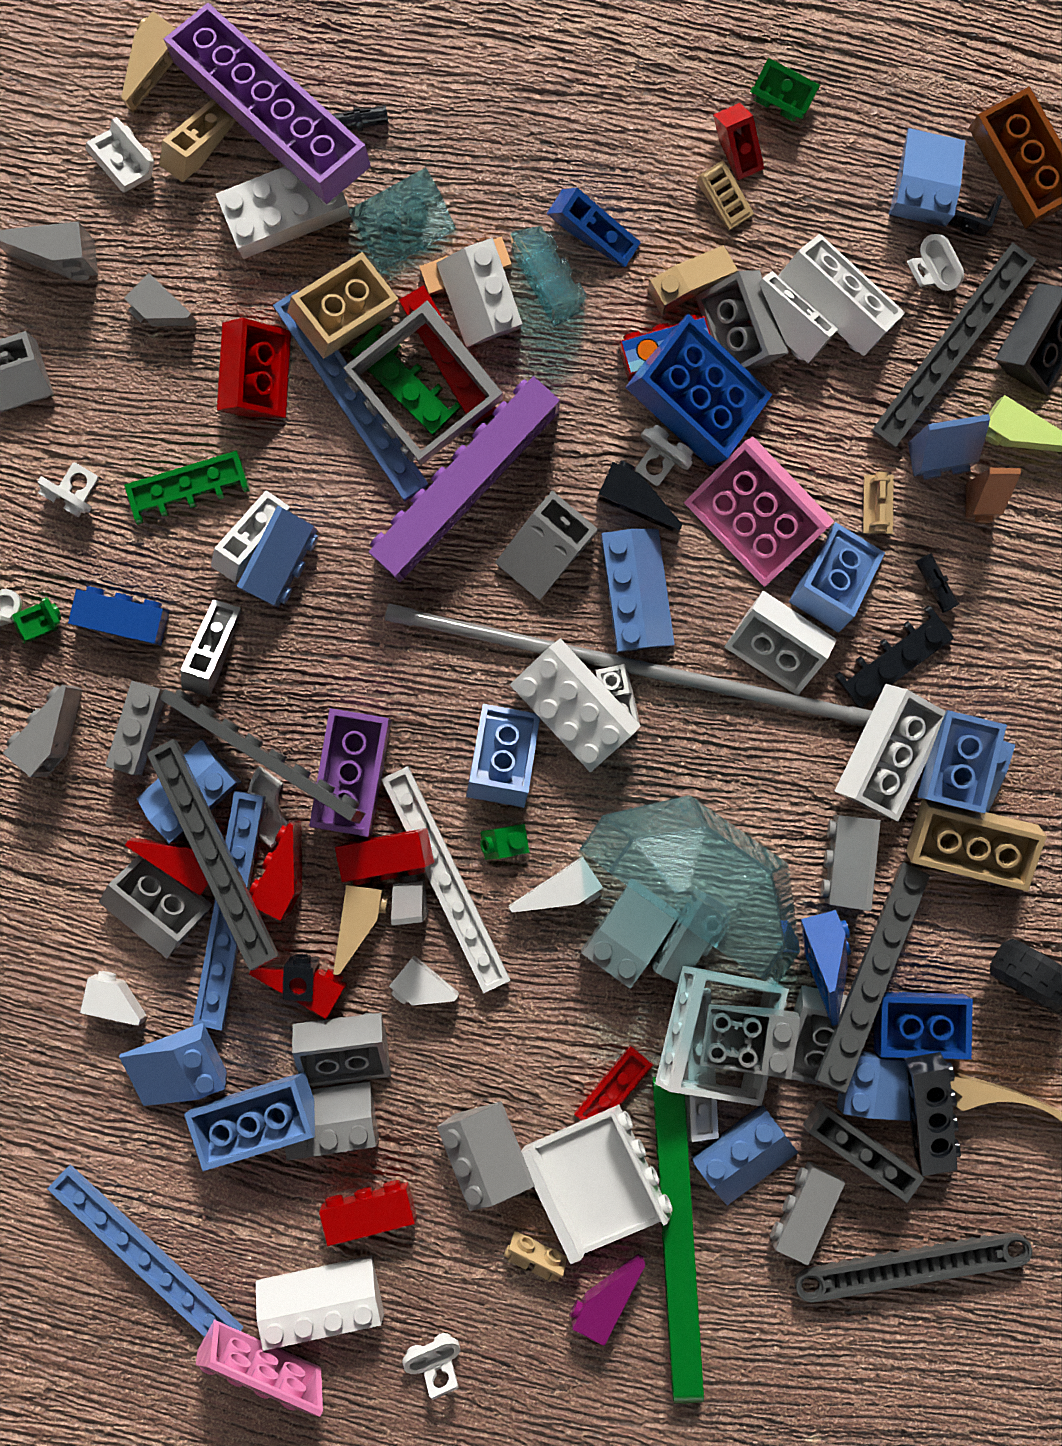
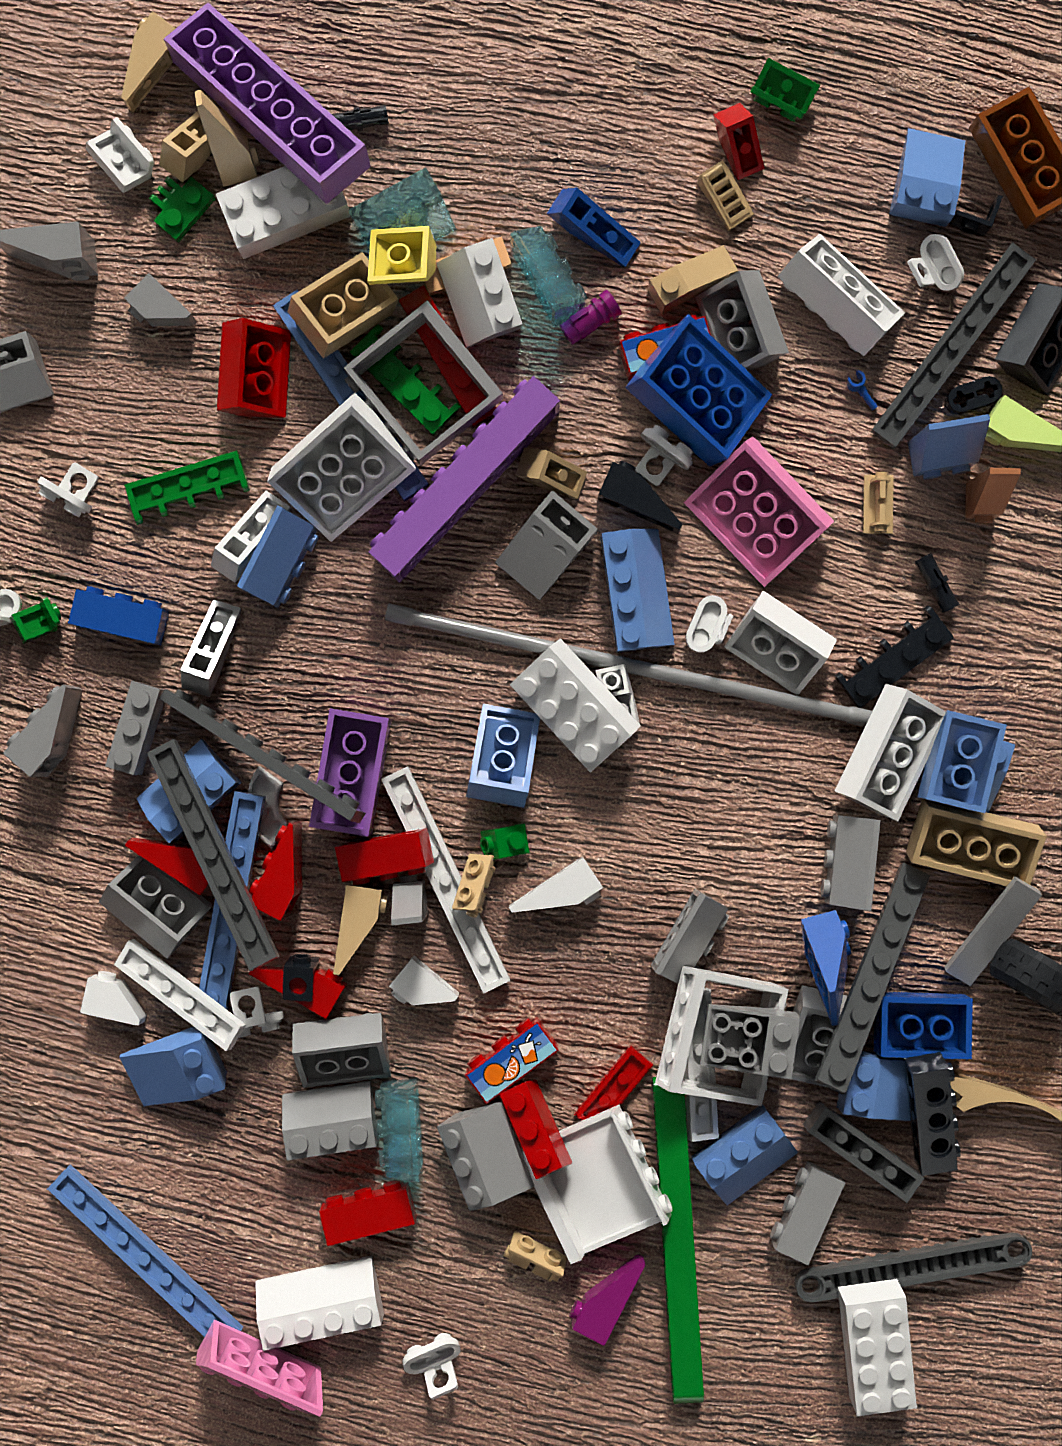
medium blue slope [184,1071,315,1171] -> none
clear light blue windscreen [579,795,800,986] -> none
light grey slope [581,878,680,989] -> none
white slope [759,271,839,363] -> none
medium blue slope [789,522,885,633] -> none
none -> white plate [114,939,246,1051]
none -> green hinge [149,176,216,243]
none -> tan slope [195,90,261,187]
none -> white bracket [230,987,284,1038]
none -> white slope [267,393,416,542]
none -> light yellow slope [367,226,437,285]
none -> clear light blue slope [375,1079,424,1182]
none -> tan hinge [452,854,496,918]
none -> brick [465,1017,559,1104]
none -> red brick [499,1080,572,1179]
none -> tan slope [515,448,587,499]
none -> magenta axle [559,289,623,345]
none -> white bracket [686,595,733,653]
none -> white brick [838,1279,917,1416]
none -> blue hand [847,370,878,411]
none -> light grey tile [944,876,1042,986]
none -> black beam [945,376,1002,415]

